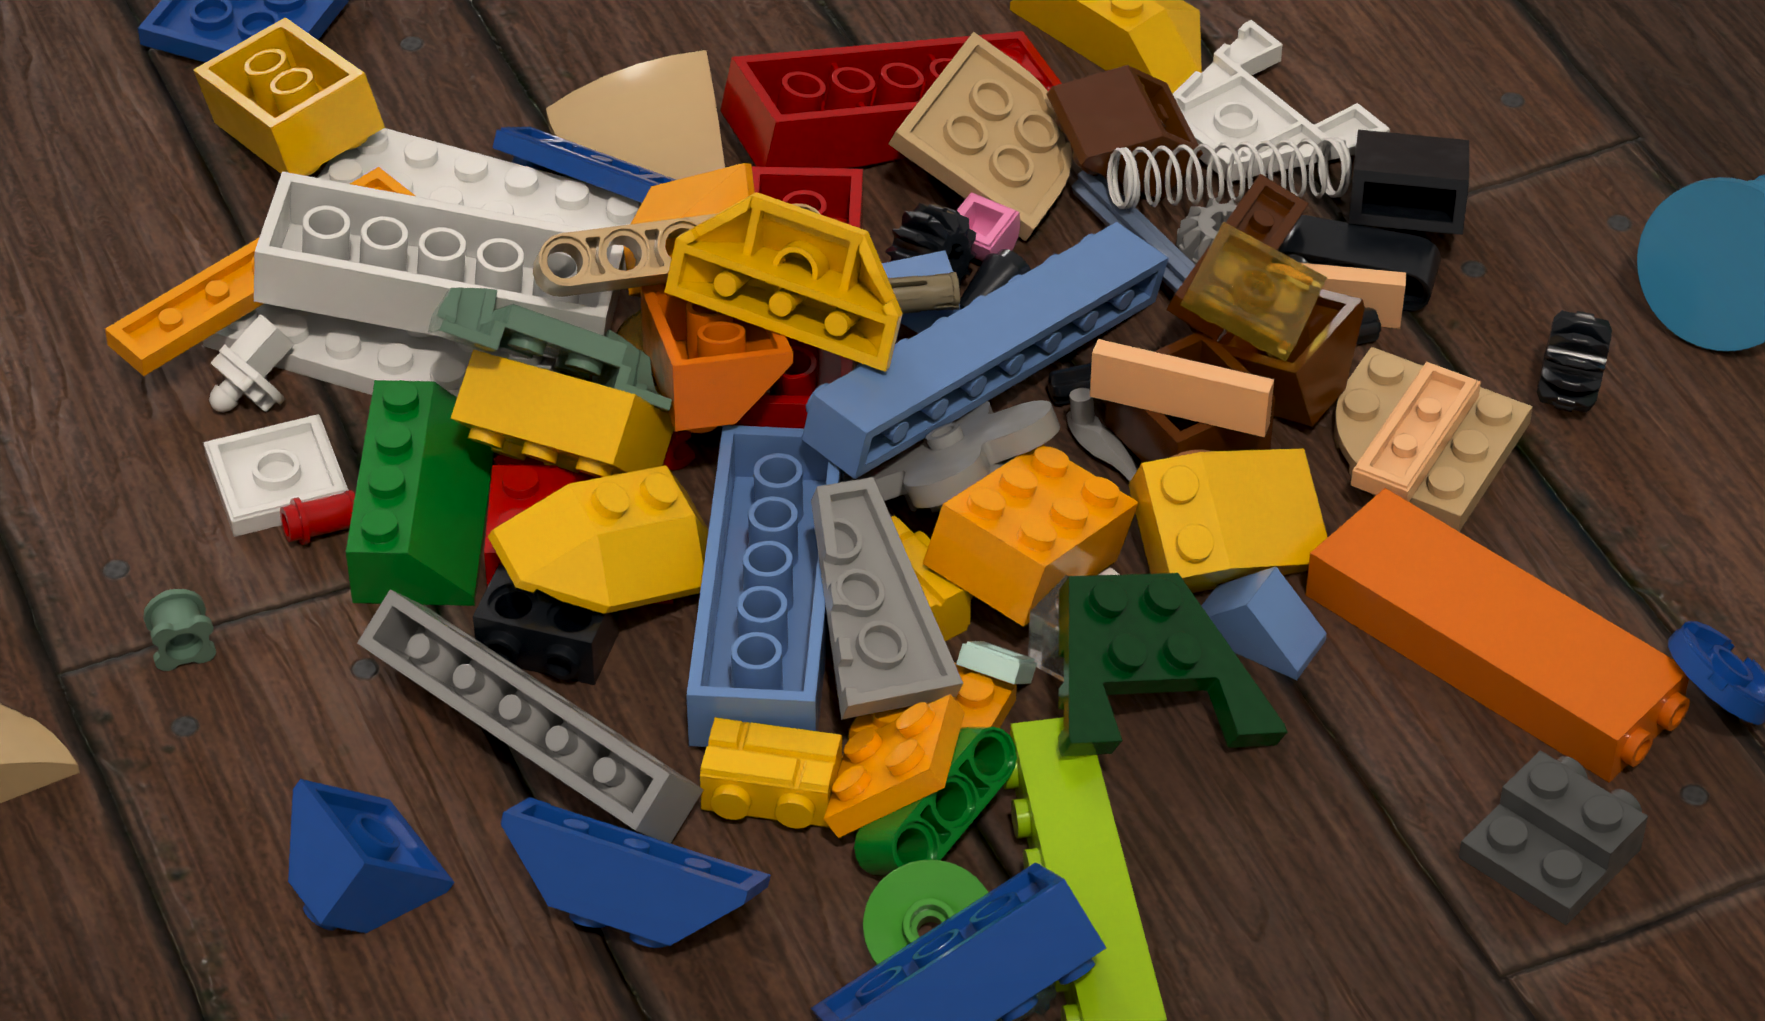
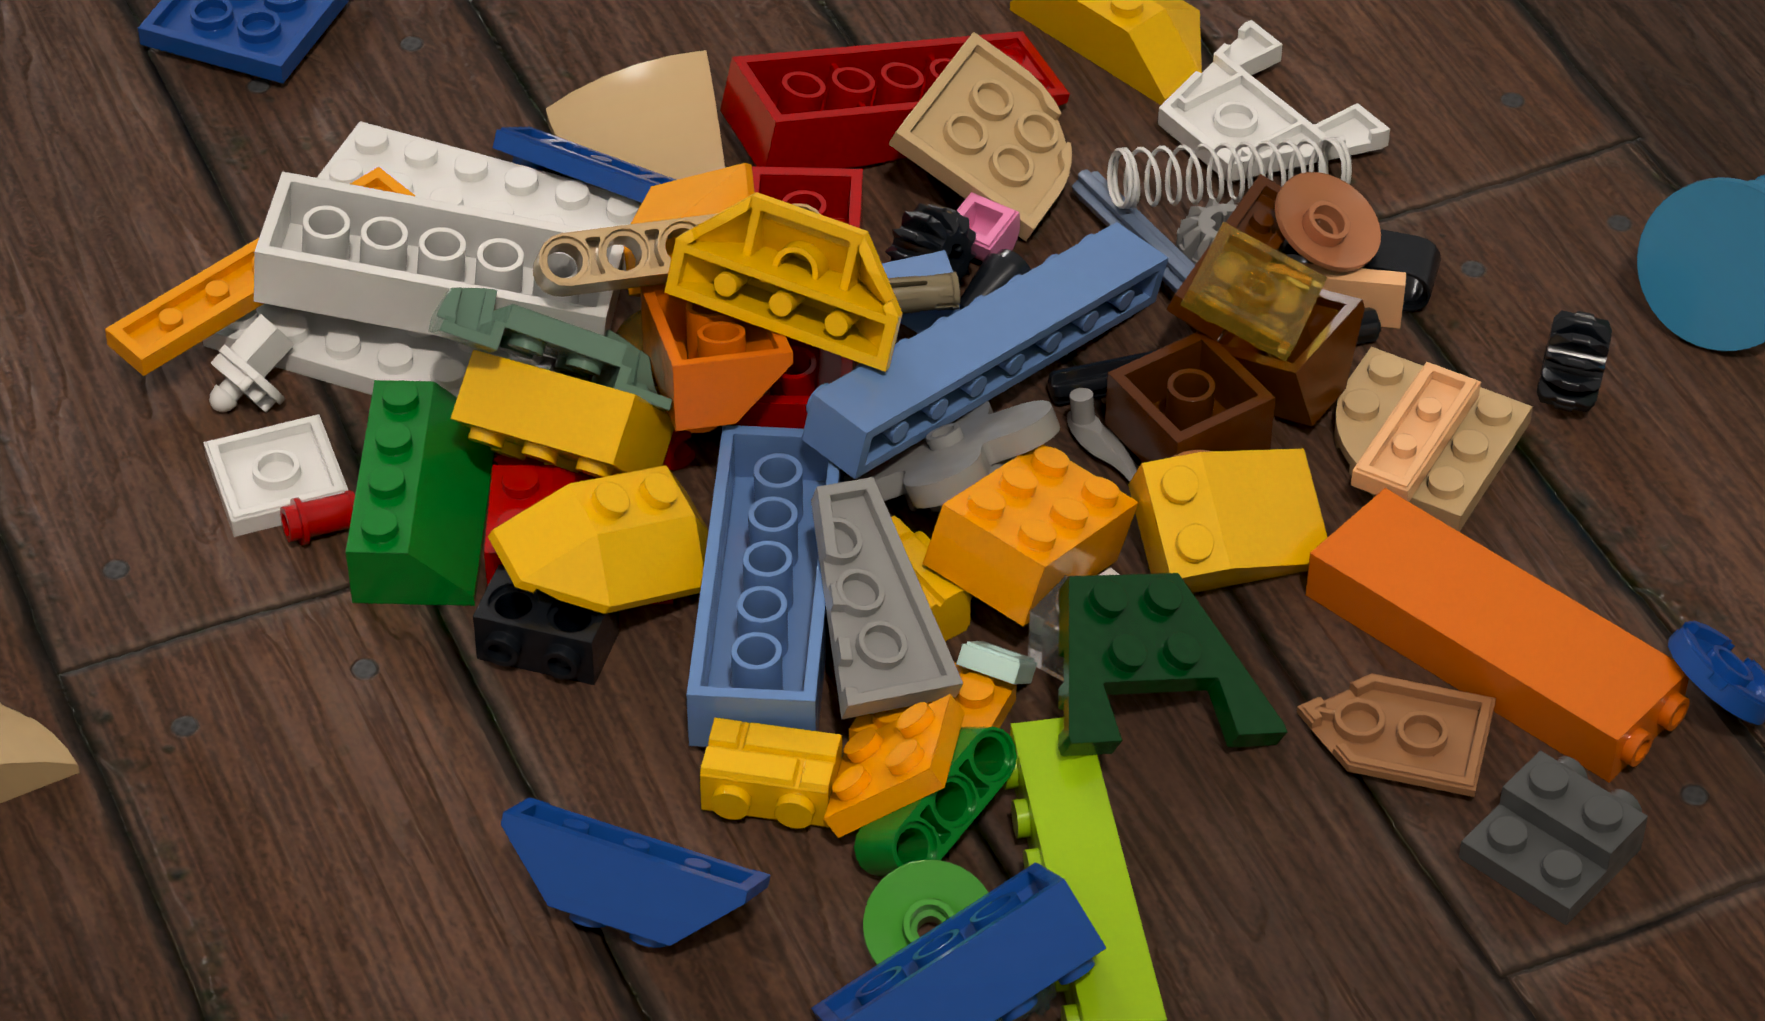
sand green brick [143,589,216,671] -> none
yellow brick [193,17,385,176] -> none
blue slope [288,779,455,933] -> none
light grey brick [357,589,704,844] -> none
reddish brown slope [1046,65,1203,200] -> none
light nougat tile [1090,339,1274,437] -> none
medium blue slope [1202,566,1327,680] -> none
black brick [1348,129,1469,235] -> none
none -> nougat dish [1275,172,1381,272]
none -> medium nougat tile [1297,673,1496,797]

